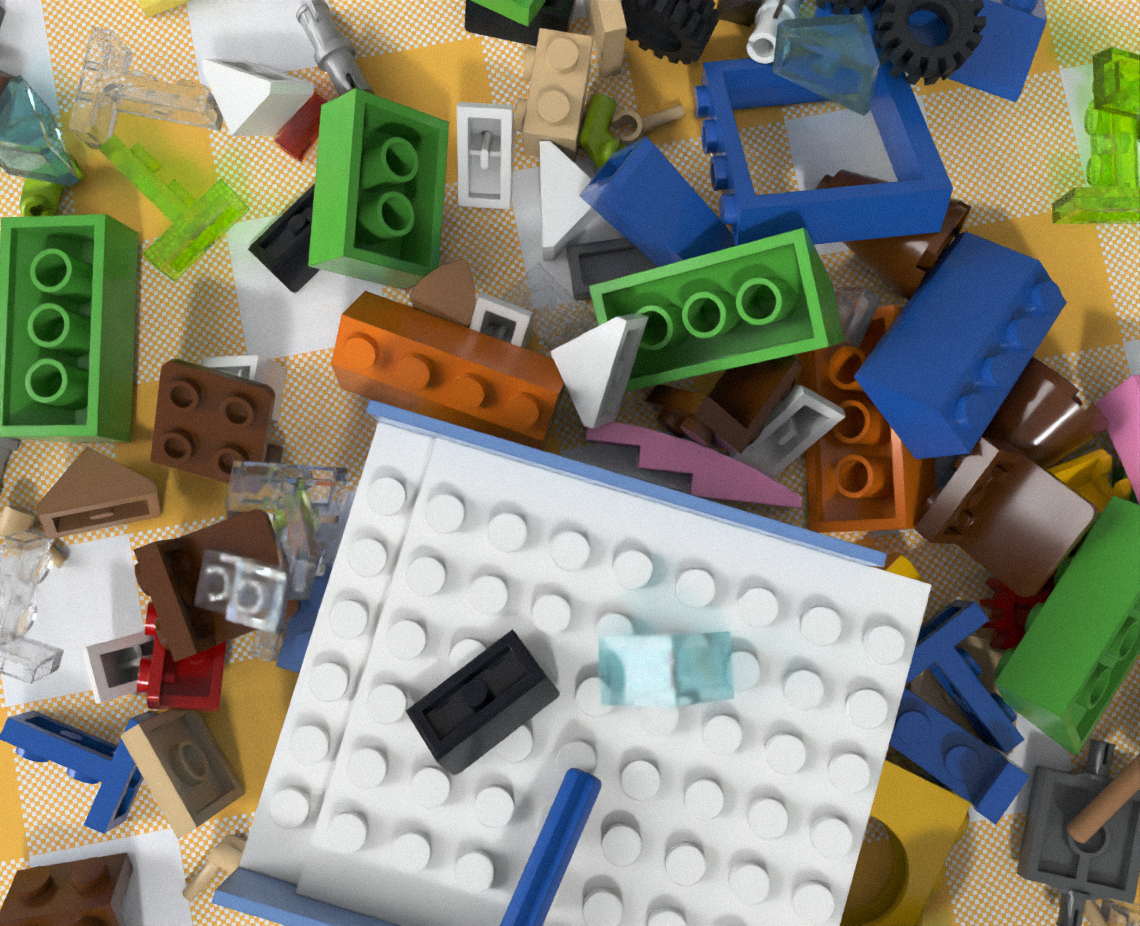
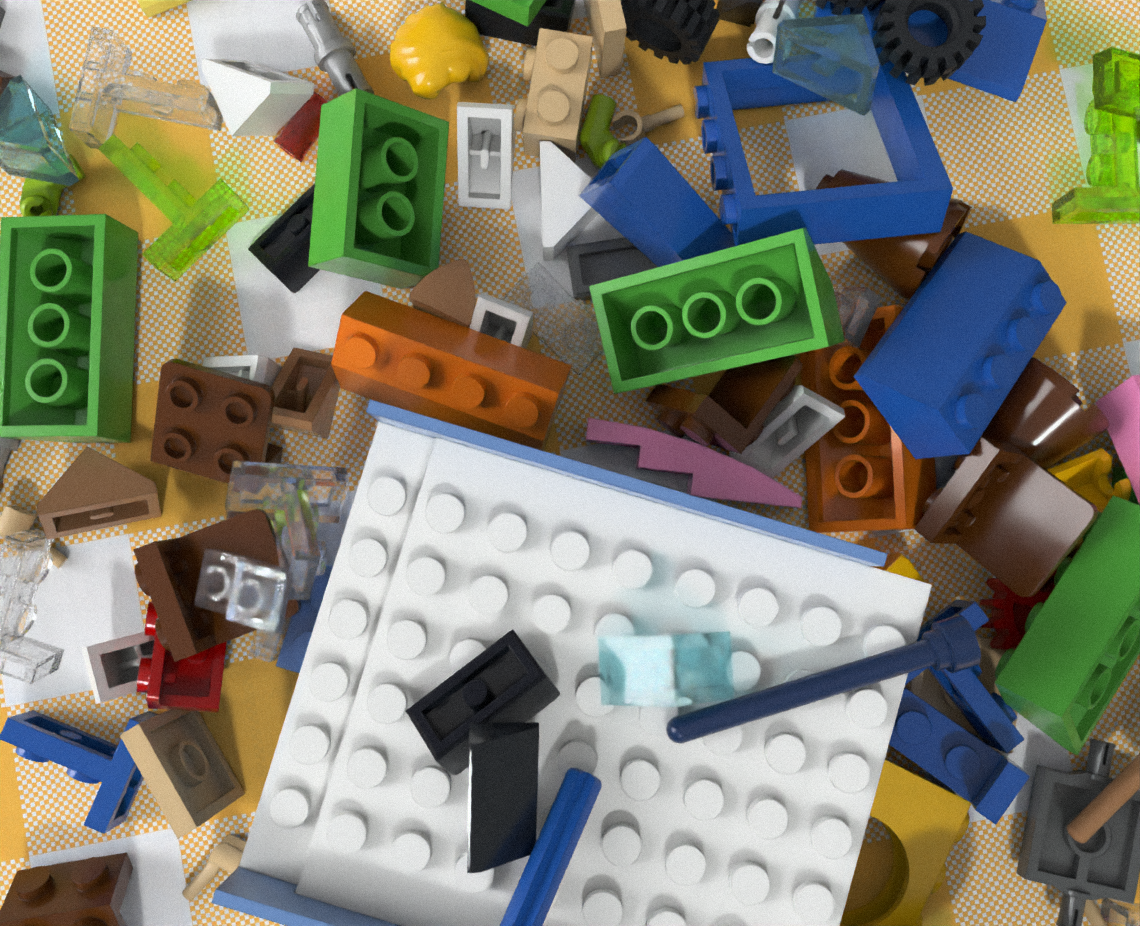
white slope [550,313,648,429] -> none
none -> medium nougat slope [271,347,340,439]
none -> yellow hair [390,2,490,100]
none -> black slope [467,722,539,873]
none -> dark blue piece [666,615,981,744]

